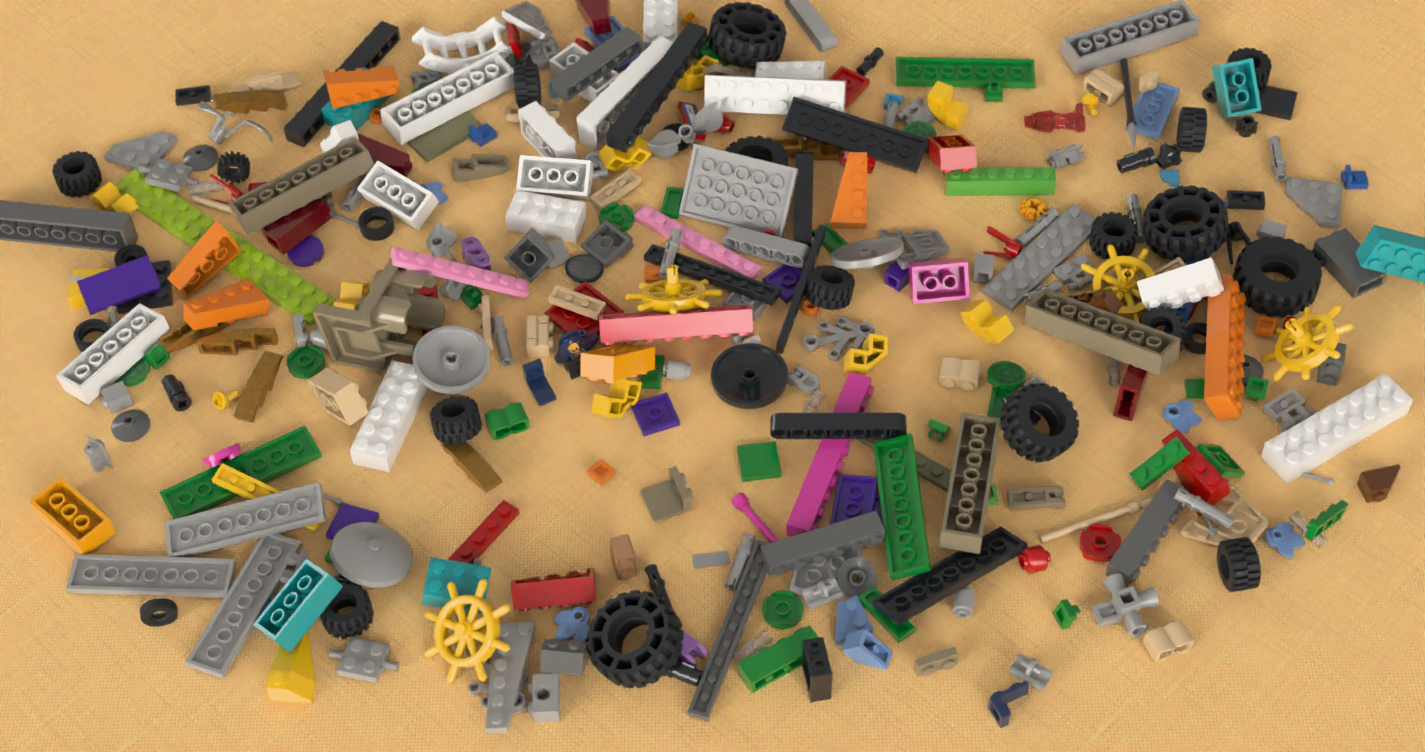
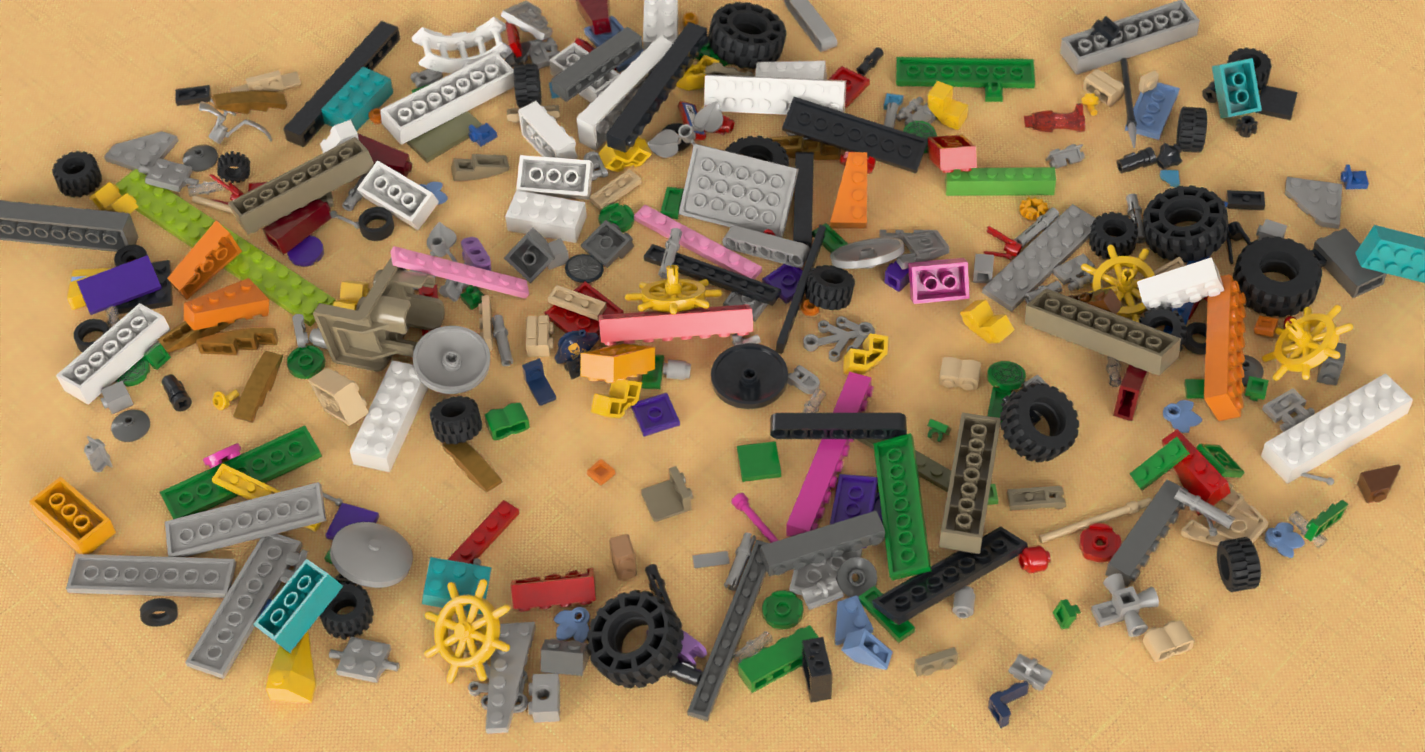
orange wedge [323,66,401,109] -> none
orange plate [644,265,663,284] -> none
light grey pin [1268,136,1287,182] -> none
none -> black bracket [1090,16,1121,42]

